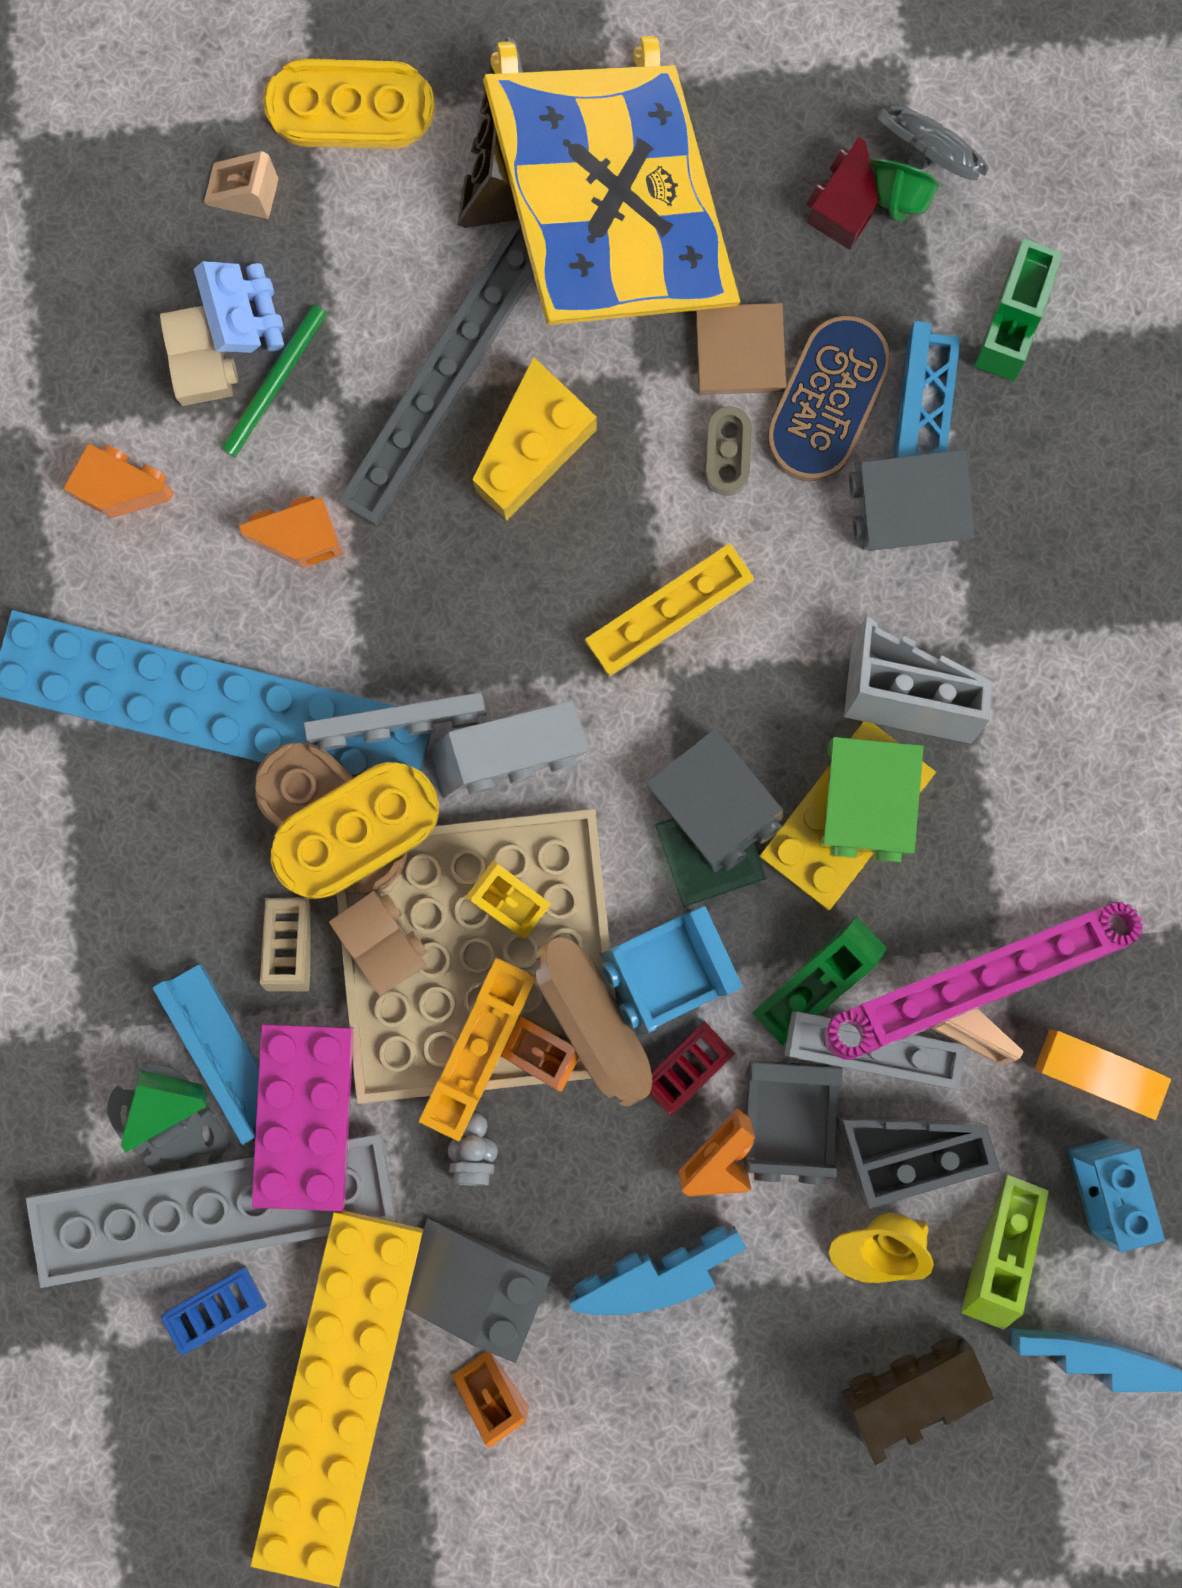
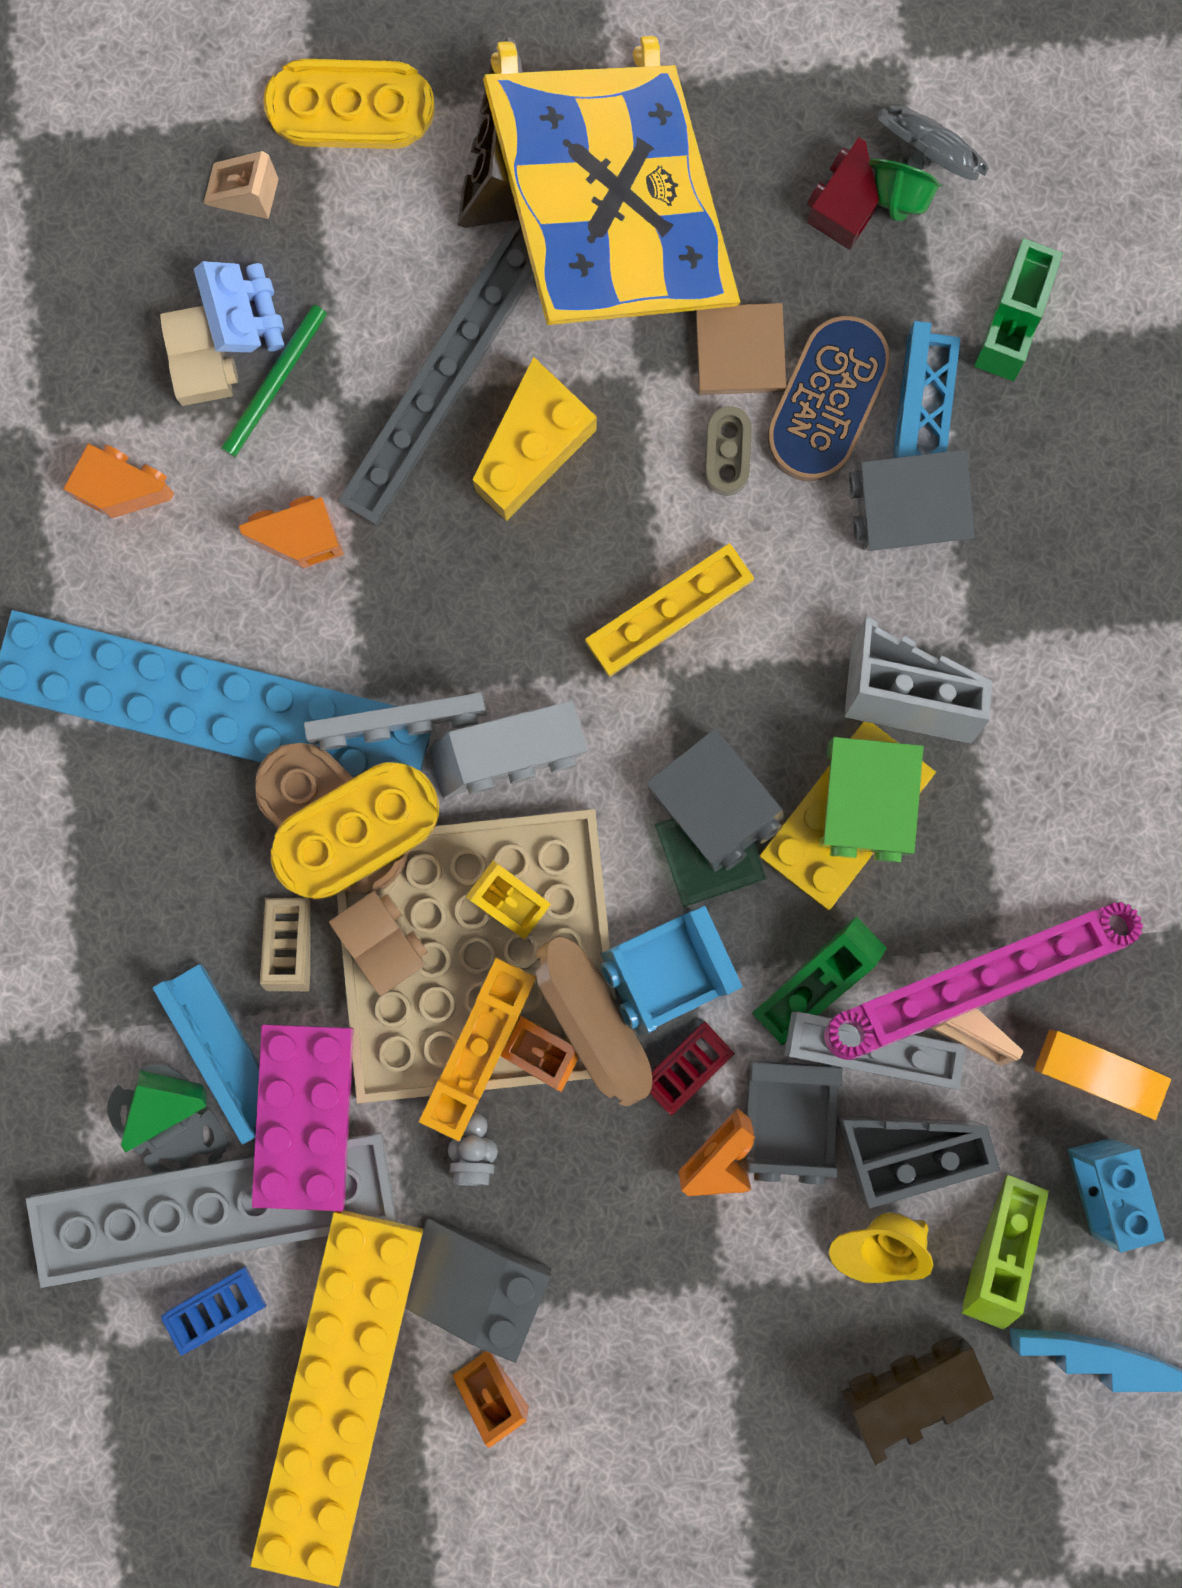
dark azure slope [569,1225,747,1315] -> none

